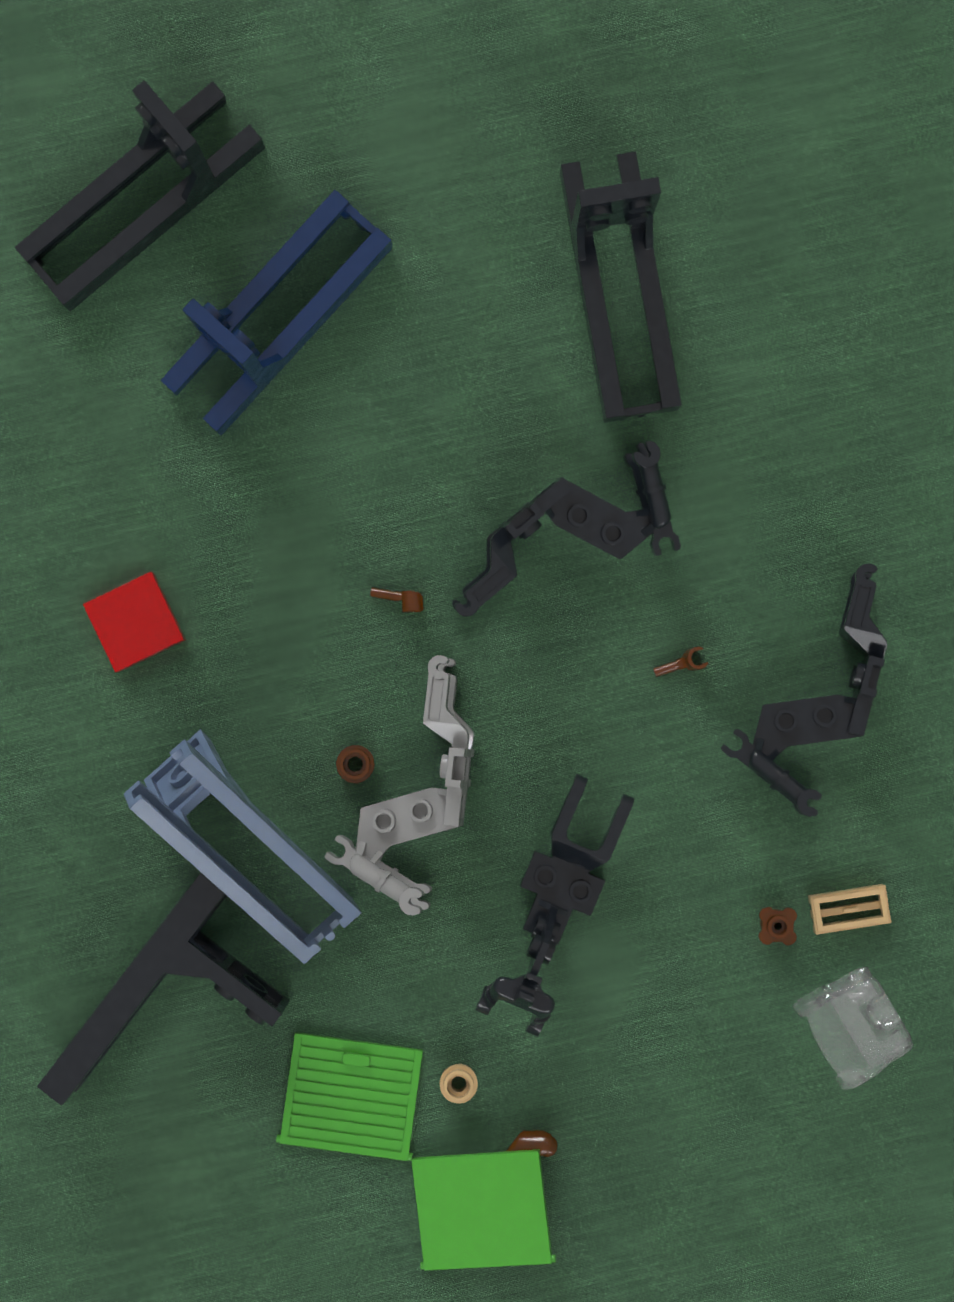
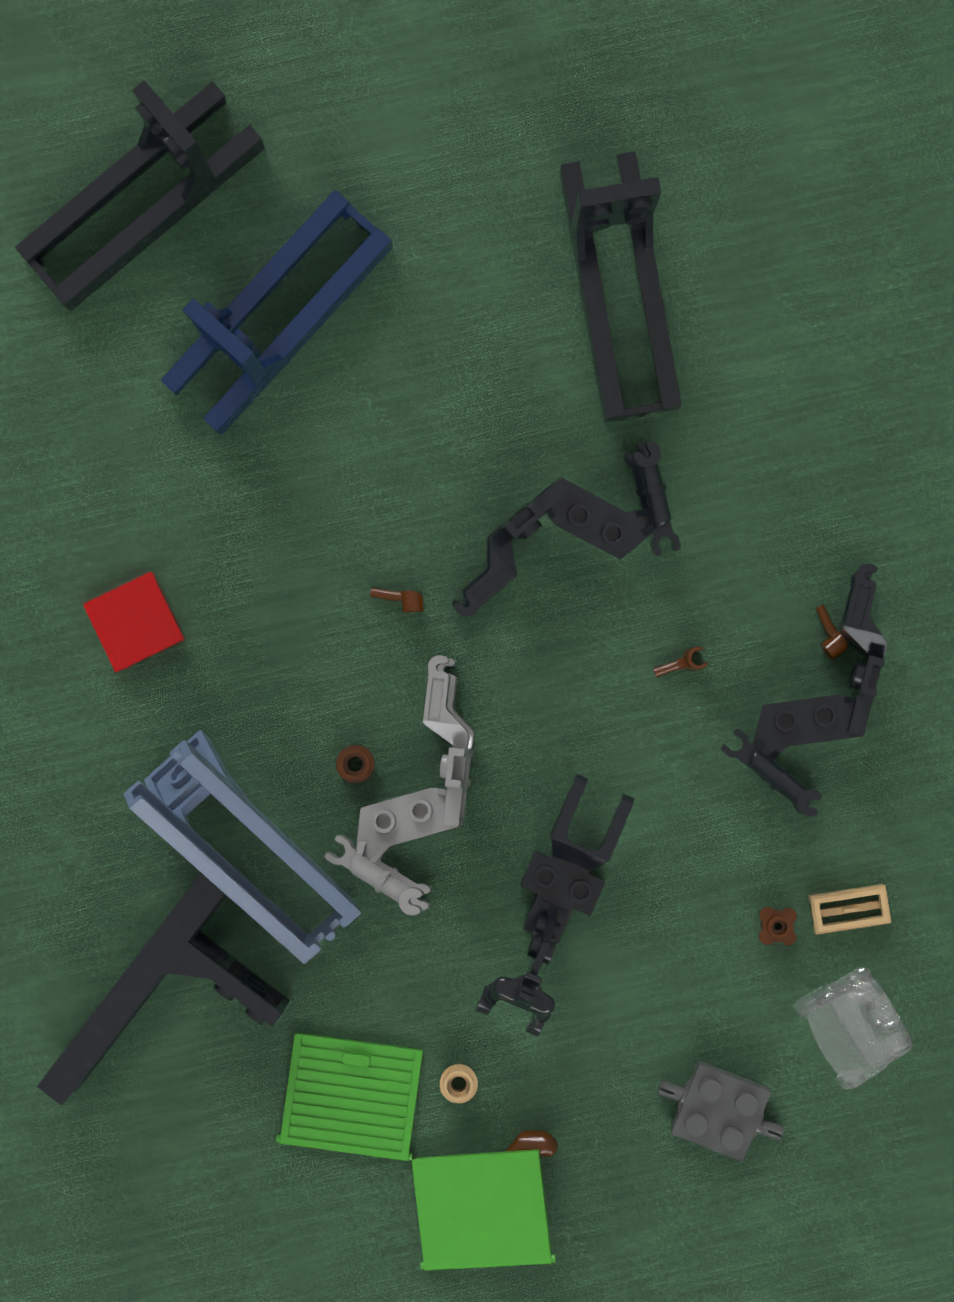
none -> dark grey plate [657,1060,784,1162]
none -> reddish brown hand [815,605,847,660]

